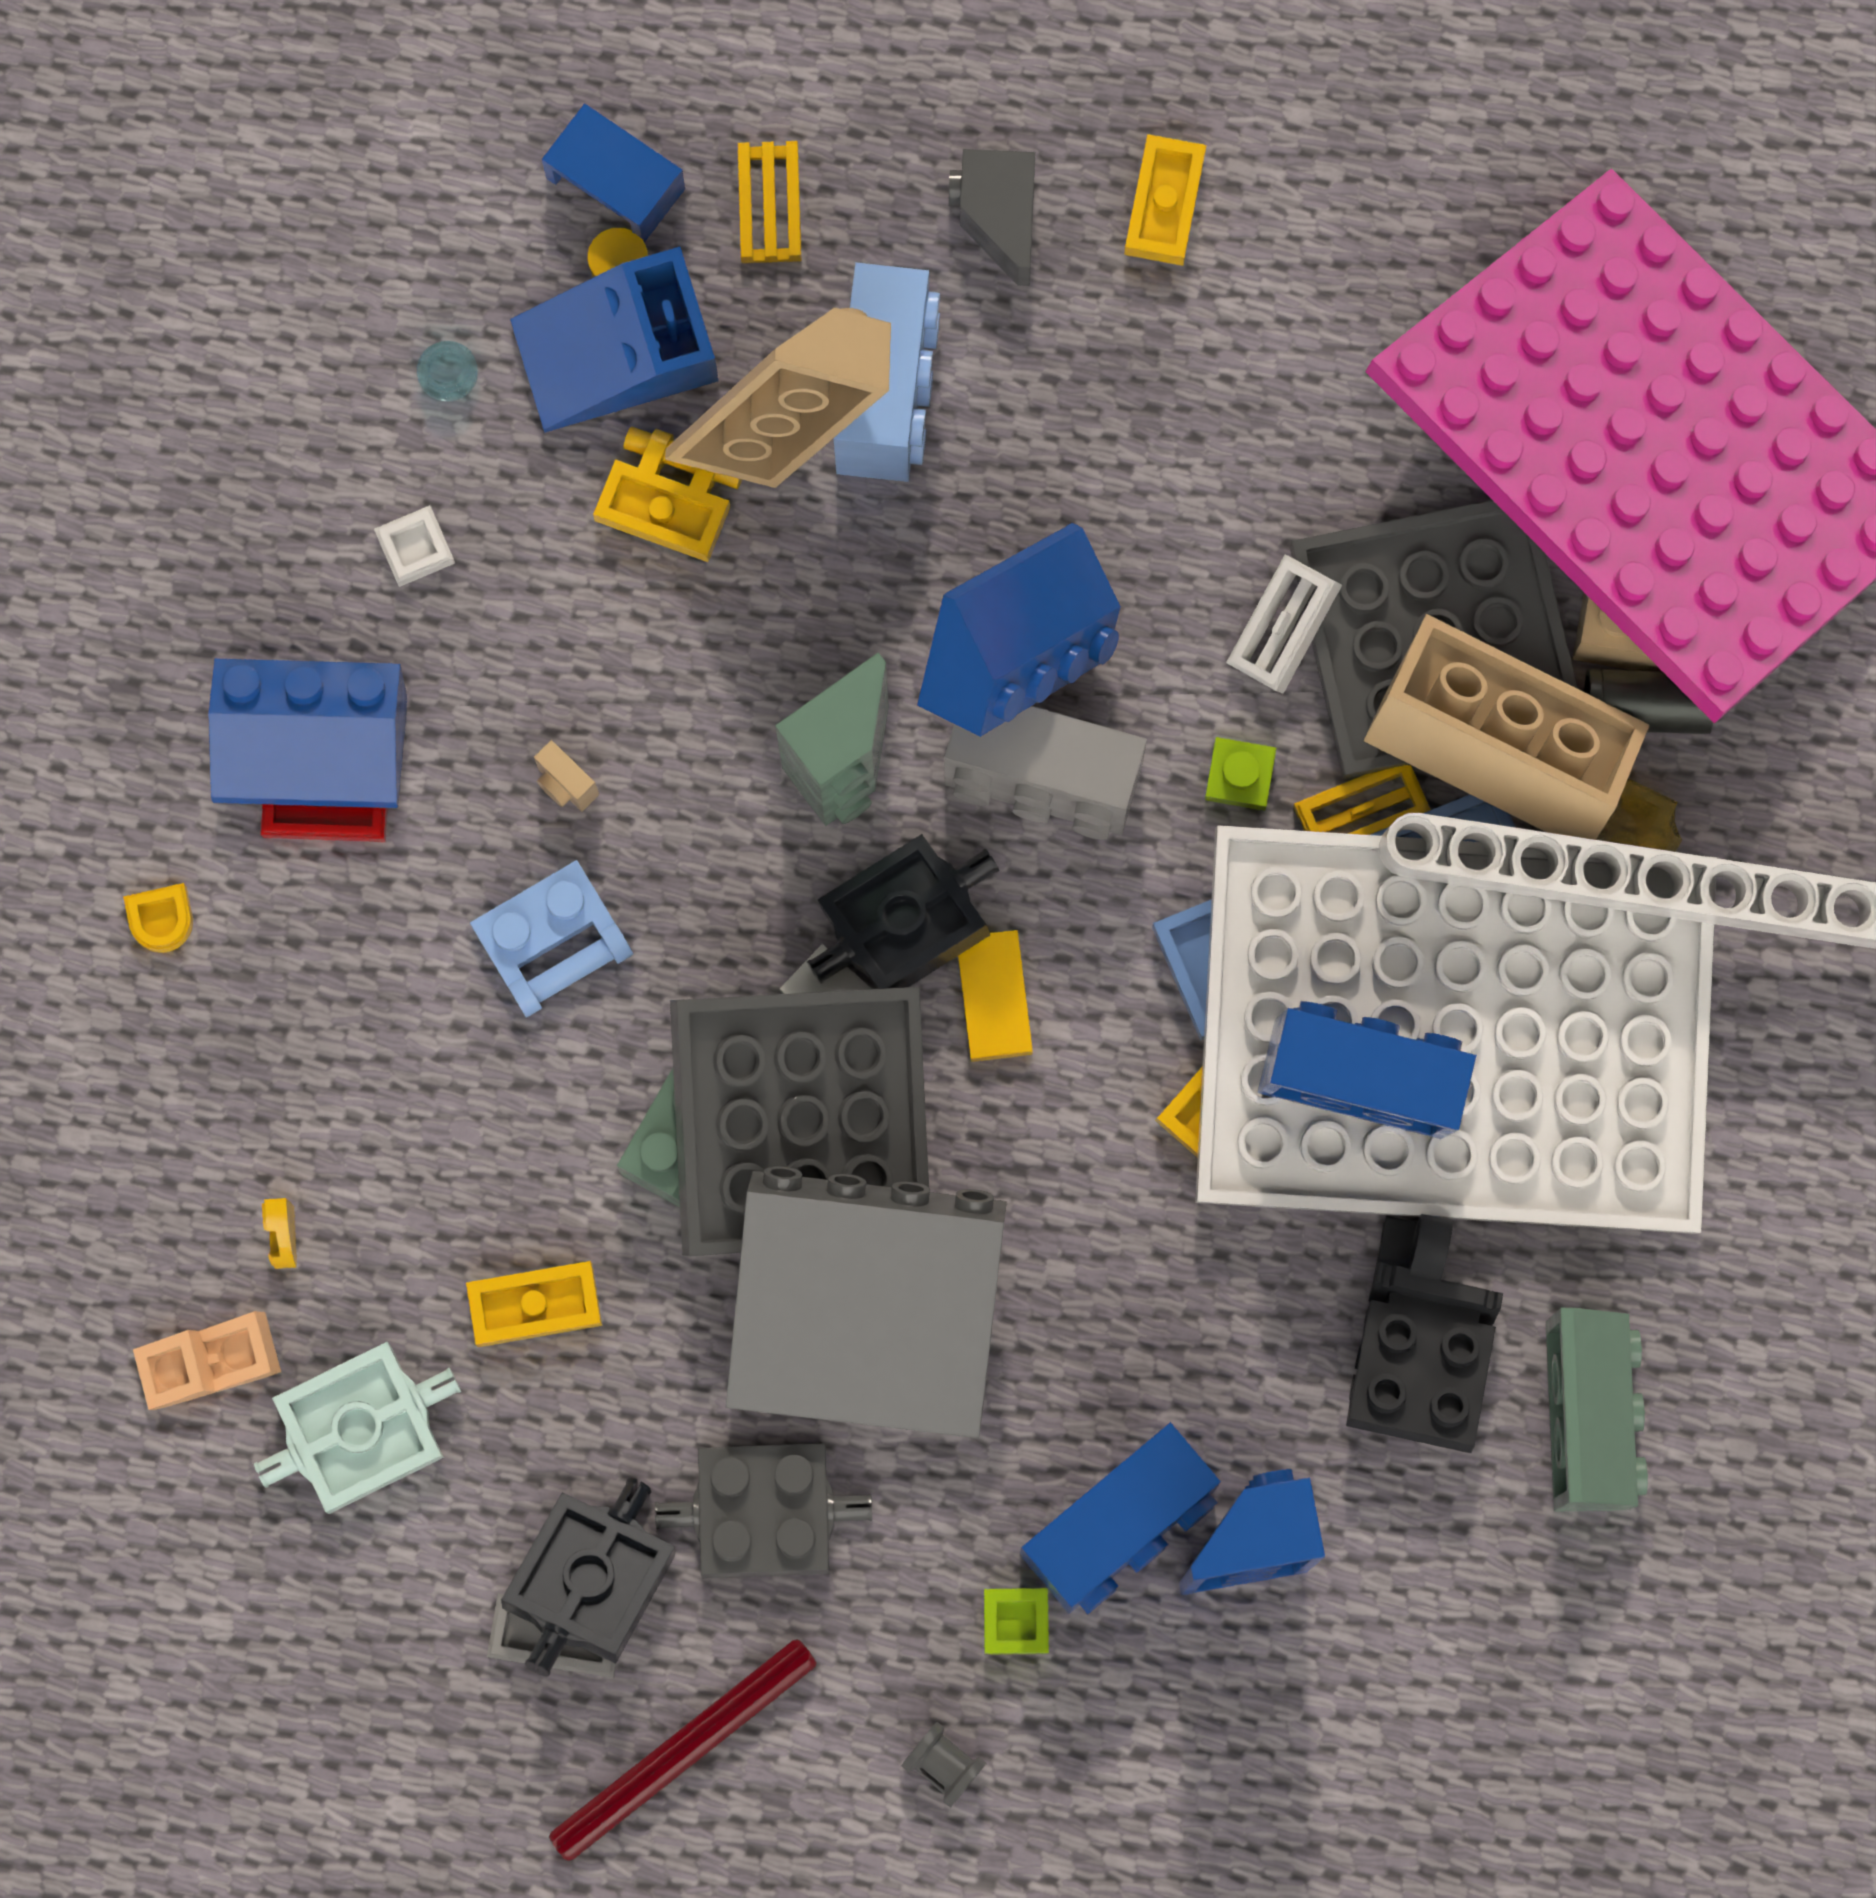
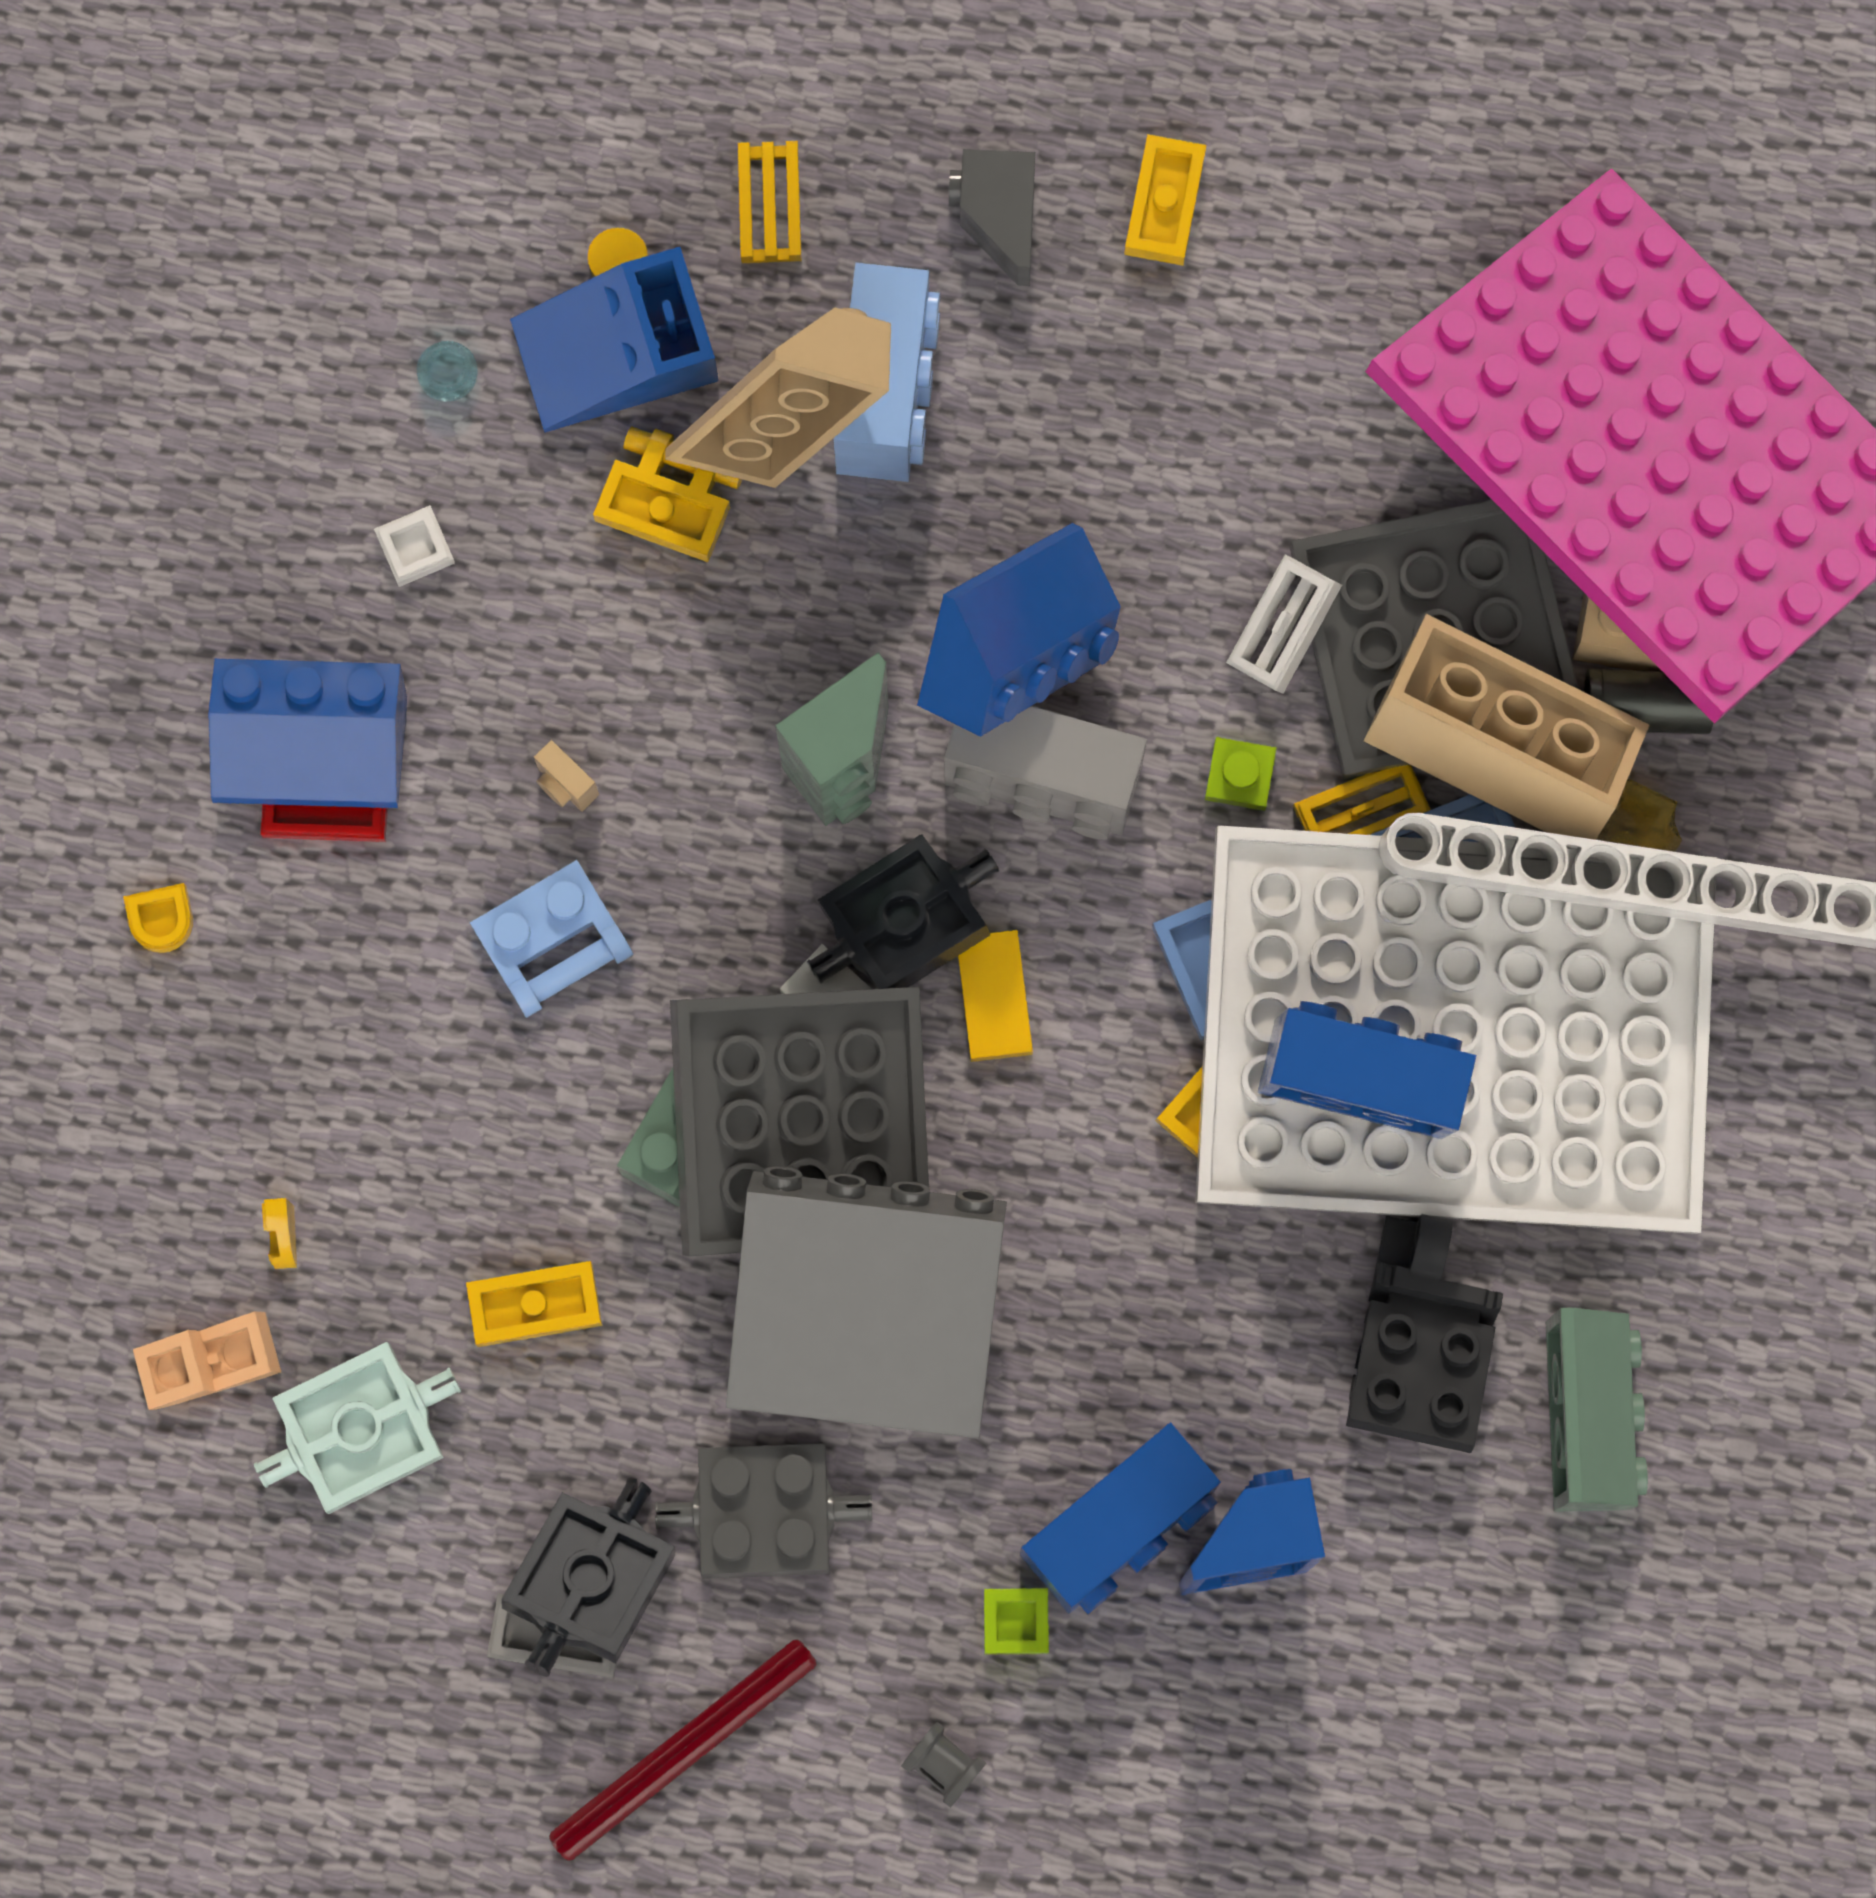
blue panel [542,103,685,243] -> none

